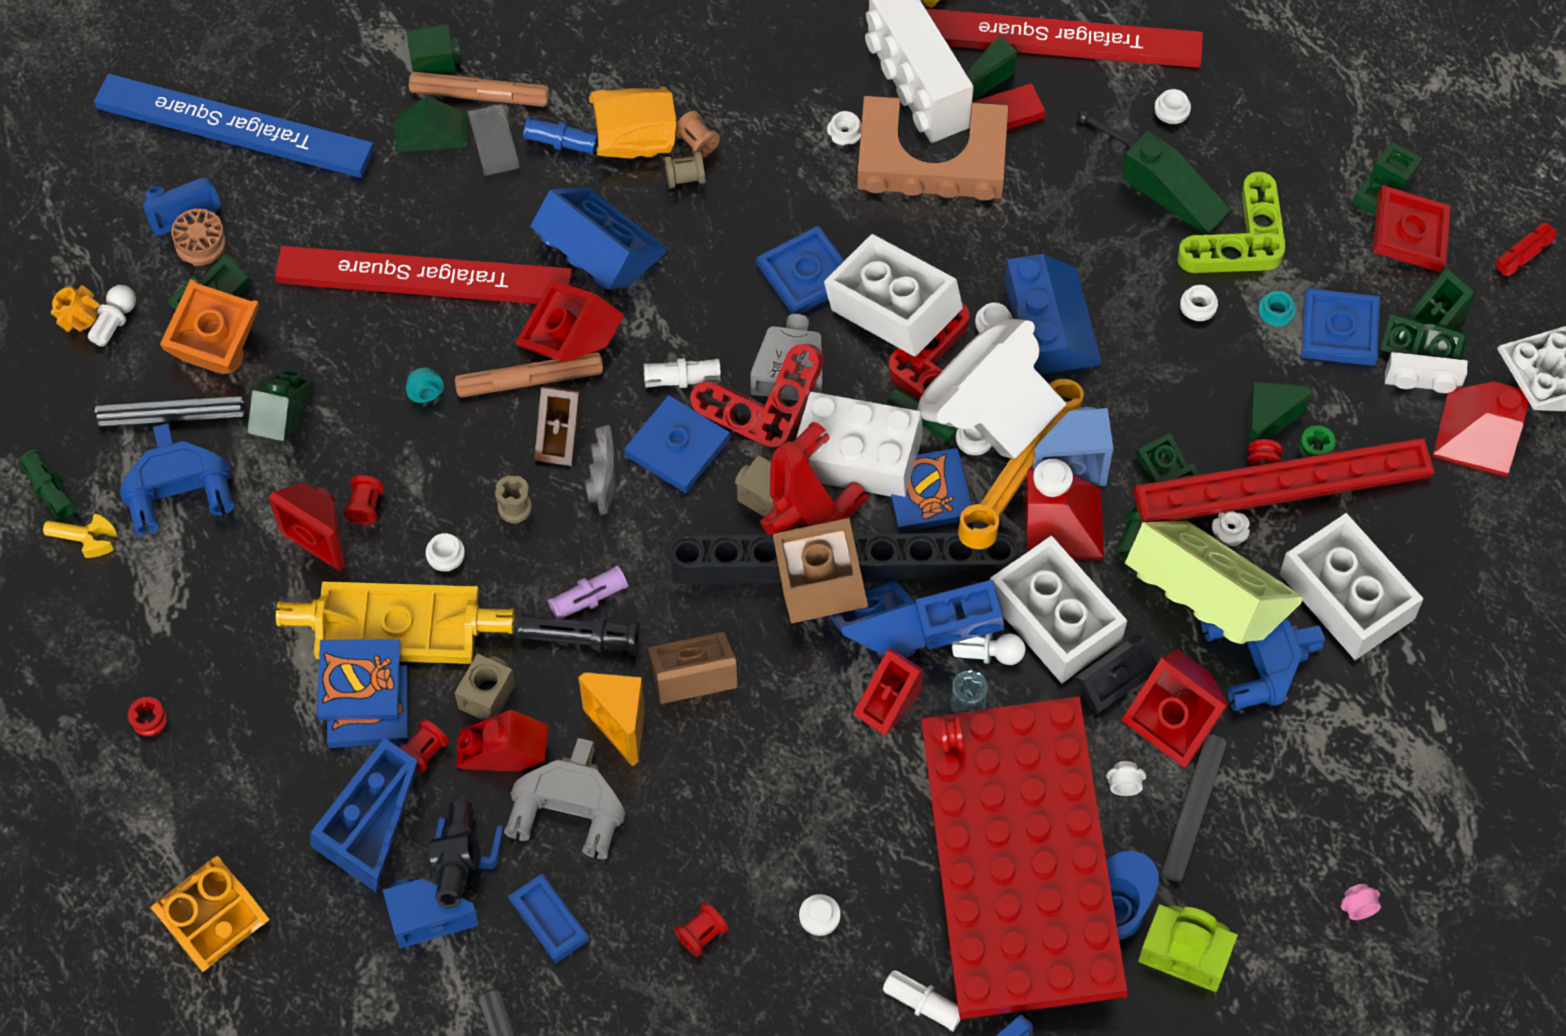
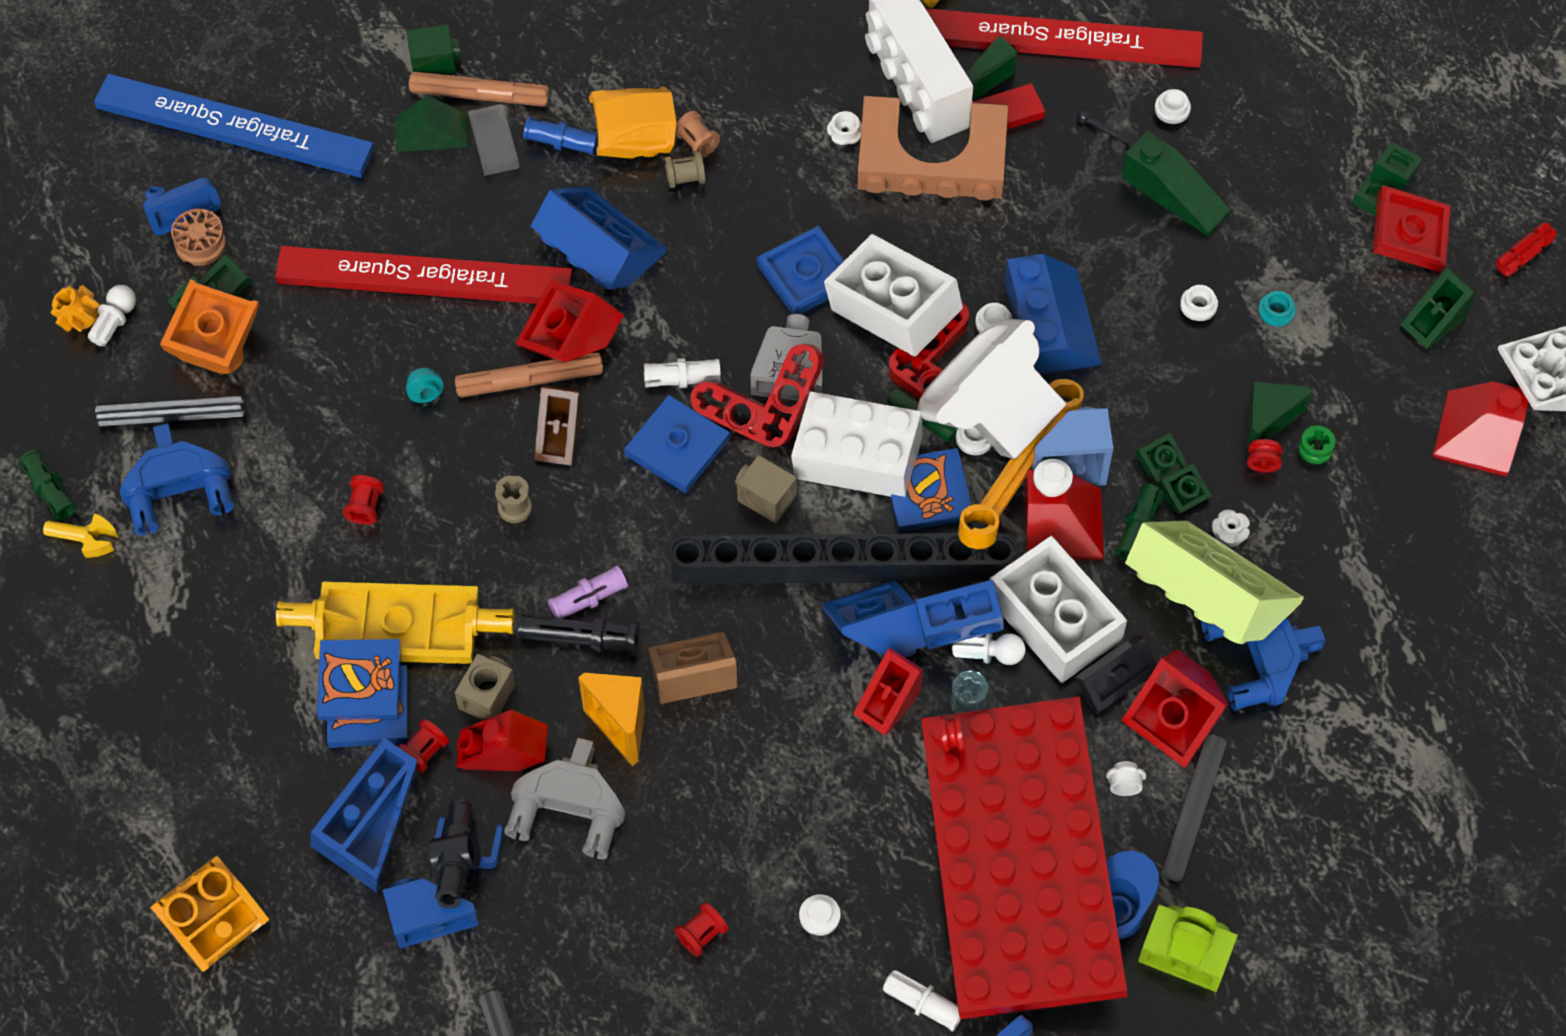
red bush [128,697,167,736] -> none
dark green slope [247,370,314,441] -> none
red slope [268,482,345,572] -> none
white plate [426,533,465,571] -> none
blue tile [508,873,589,964] -> none
clear slope [584,425,616,515] -> none
red connector [760,422,868,535] -> none
medium nougat slope [773,518,868,623] -> none
red tile [1132,438,1435,525] -> none
lime beam [1177,172,1285,273] -> none
white brick [1279,513,1423,660] -> none
blue tile [1301,288,1380,366] -> none
bright pink plate [1341,884,1381,920] -> none
dark green slope [1380,313,1470,360] -> none
white plate [1384,352,1467,393] -> none

